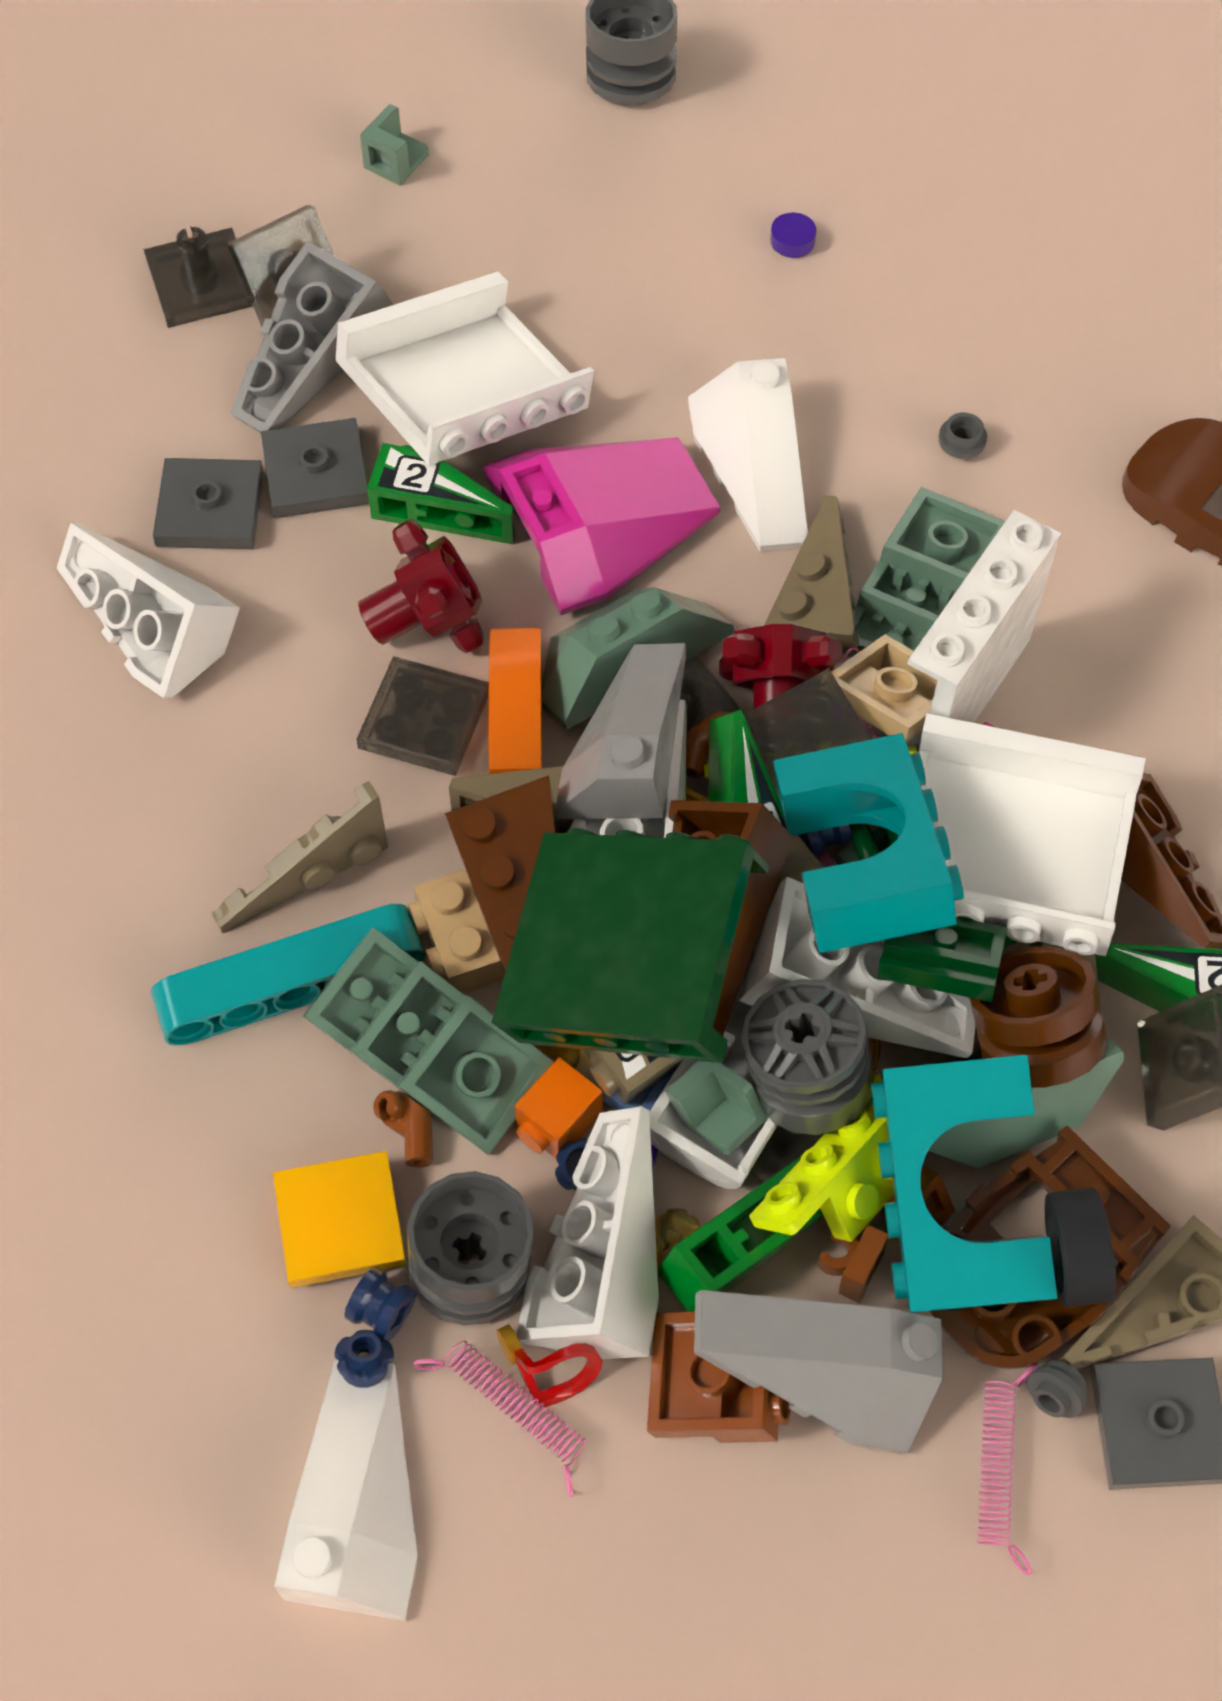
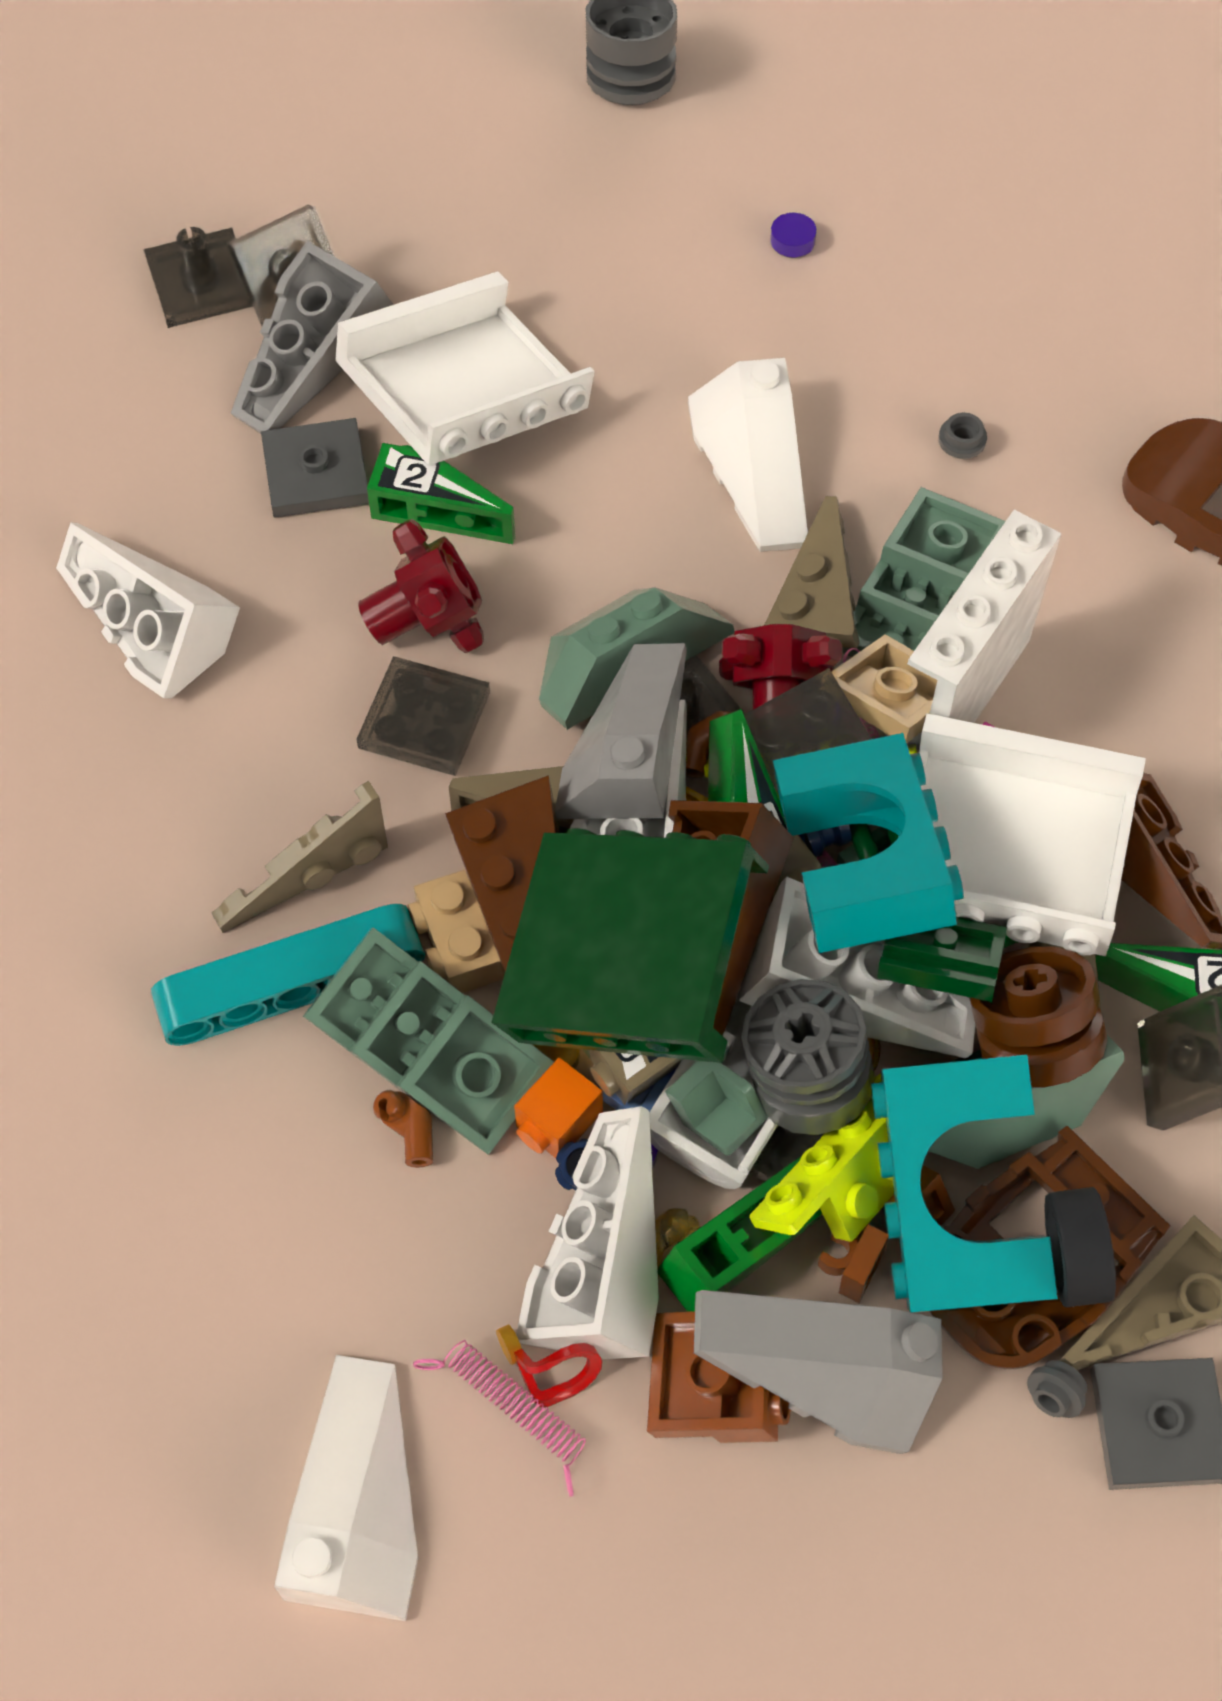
dark grey plate [153,458,263,549] -> none
yellow tile [273,1151,407,1288] -> none
dark blue plate [334,1330,394,1388] -> none
dark blue wheel [344,1267,417,1341] -> none
sand green panel [360,104,429,186] -> none
dark grey wheel [407,1171,534,1326] -> none
dark pink wedge [483,437,720,616] -> none
orange slope [489,628,542,774] -> none
bright pink piece [977,1362,1039,1575] -> none

